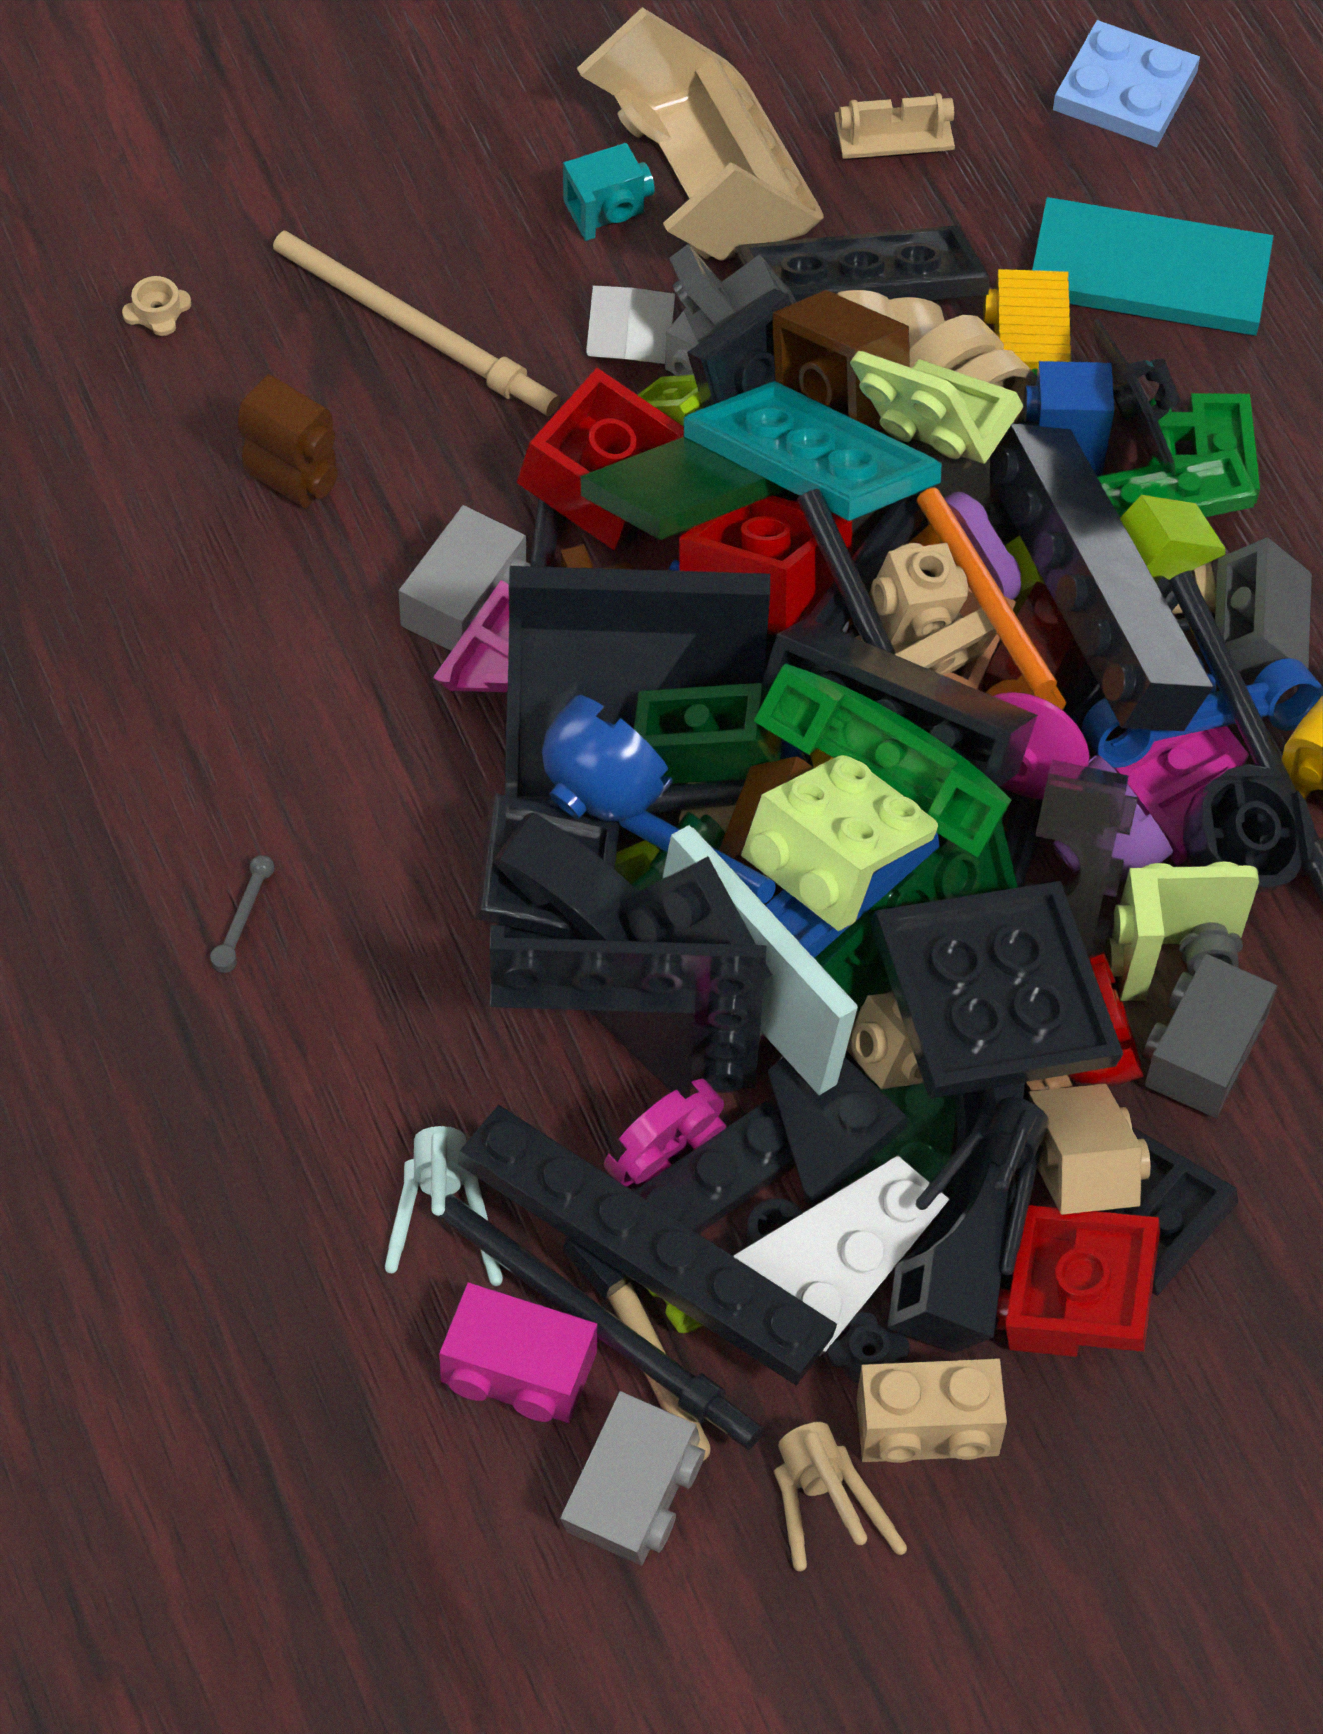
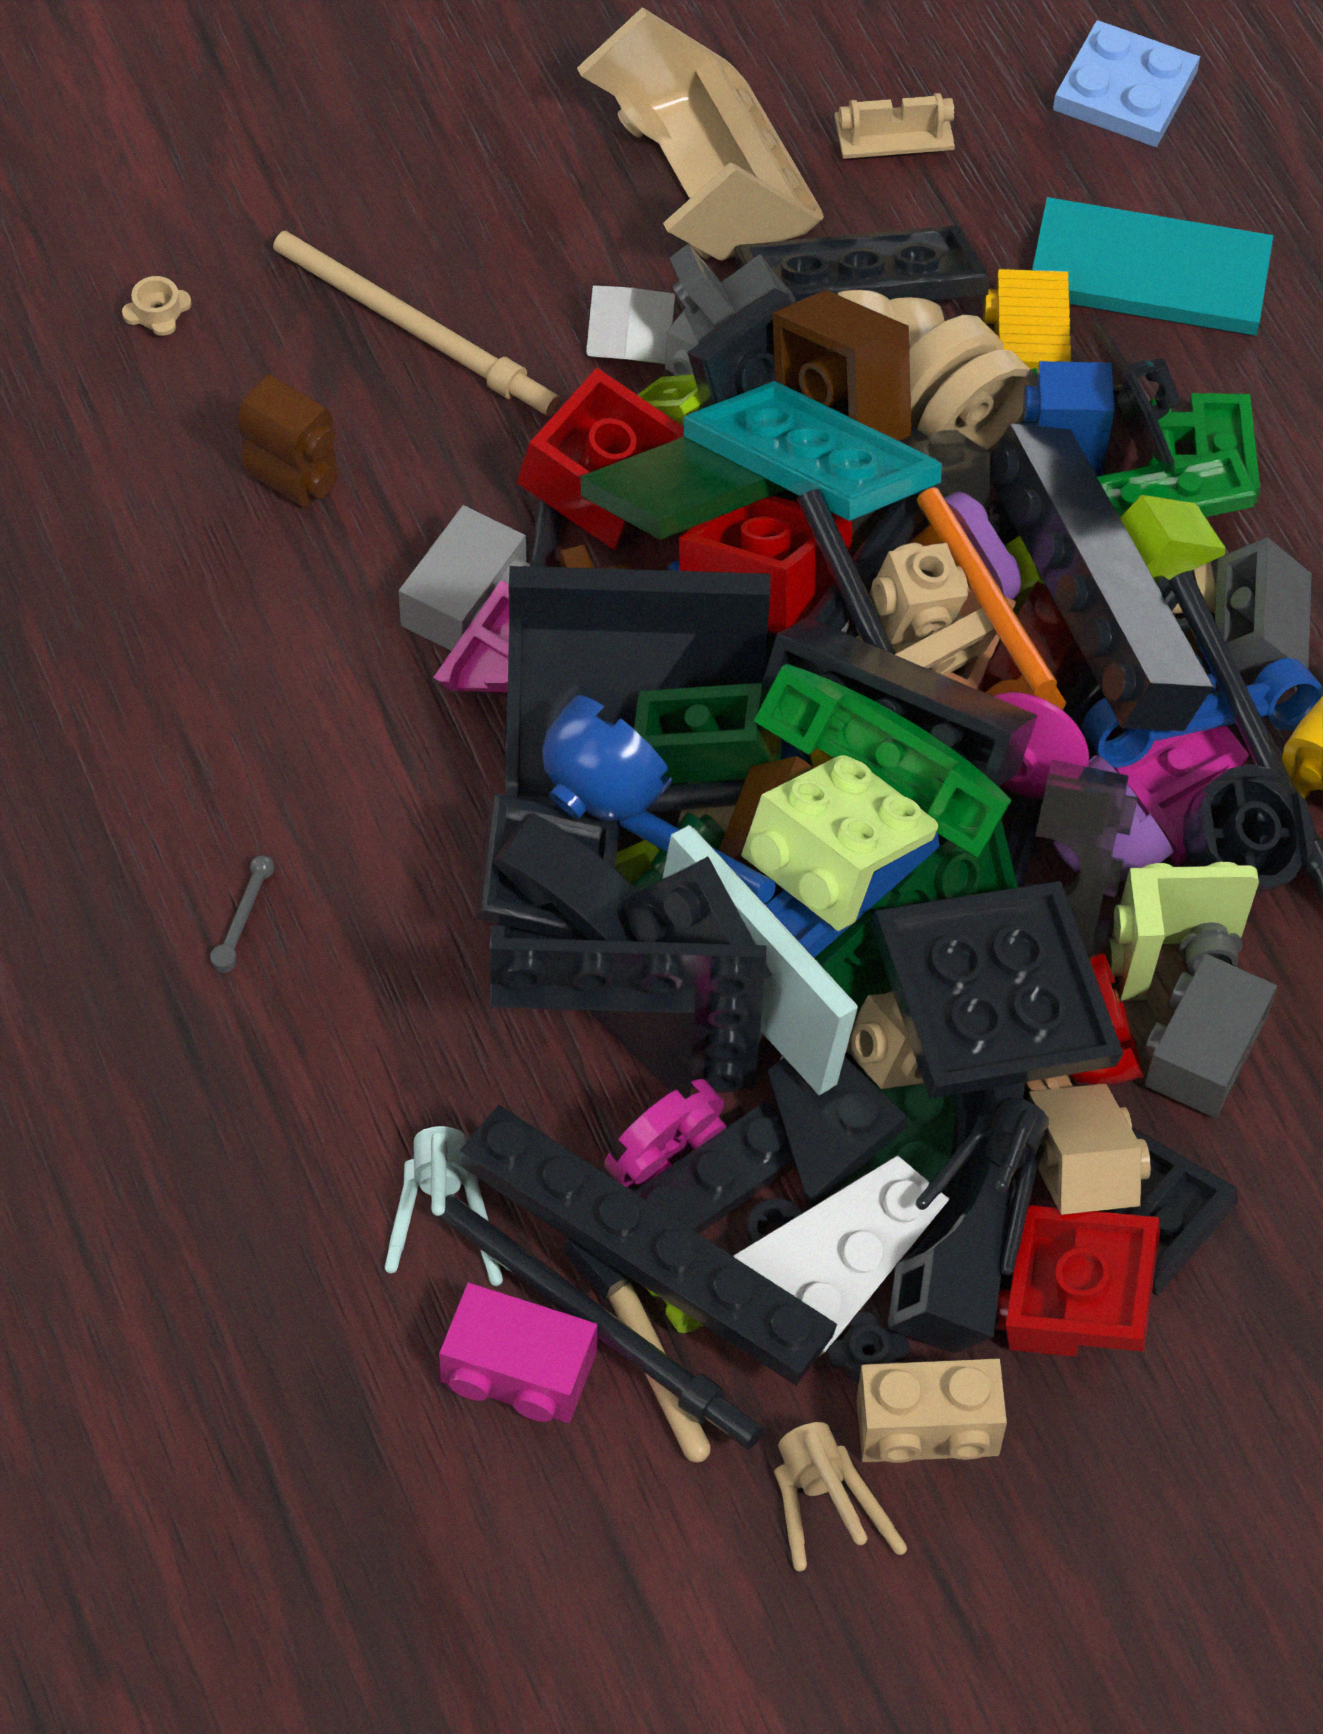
light grey brick [560,1391,705,1566] -> none
teal brick [563,143,655,241] -> none
yellowish green bracket [850,351,1024,464] -> none

